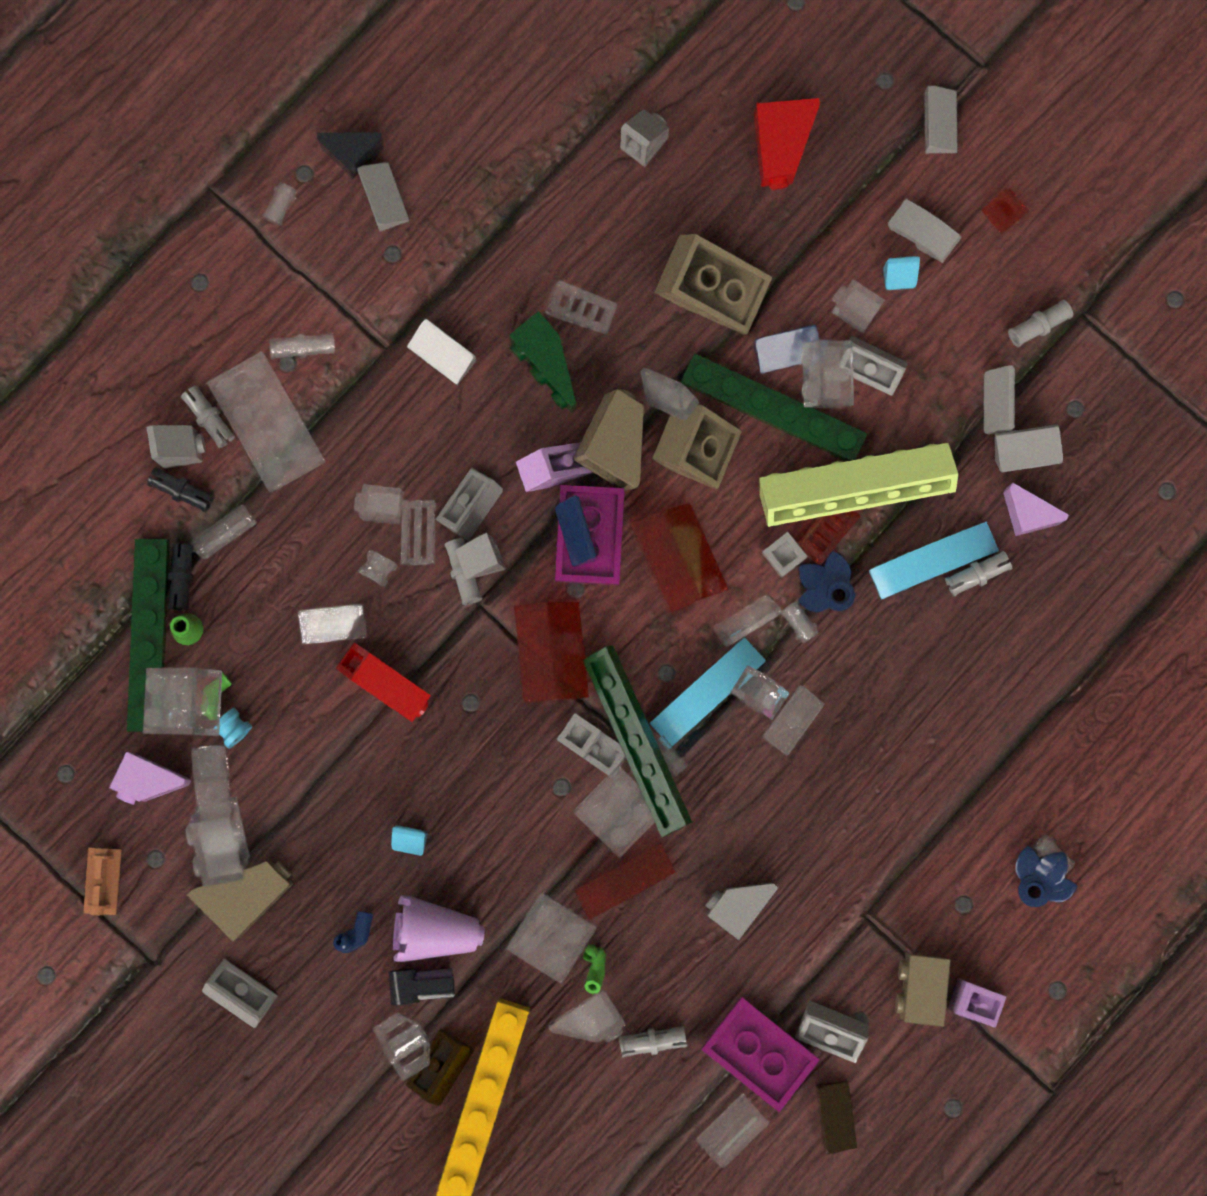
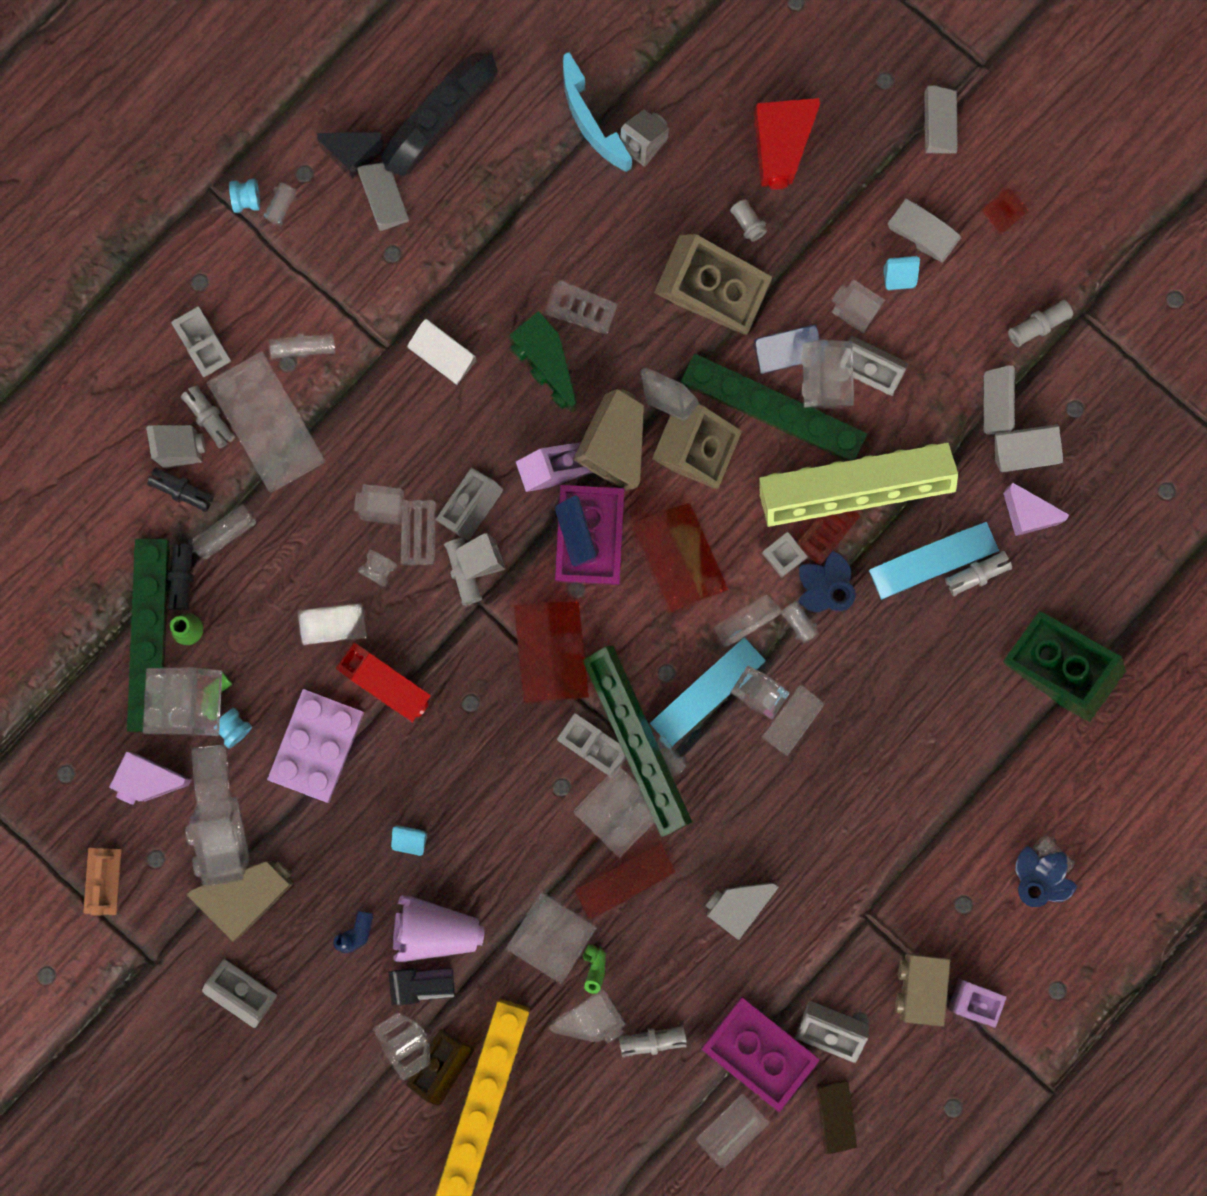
none -> light grey slope [171,306,231,377]
none -> medium azure wheel [229,178,260,213]
none -> lavender plate [267,689,364,803]
none -> black brick [381,52,498,176]
none -> medium azure slope [563,52,632,171]
none -> light grey pin [730,199,767,242]
none -> dark green slope [1003,611,1126,722]

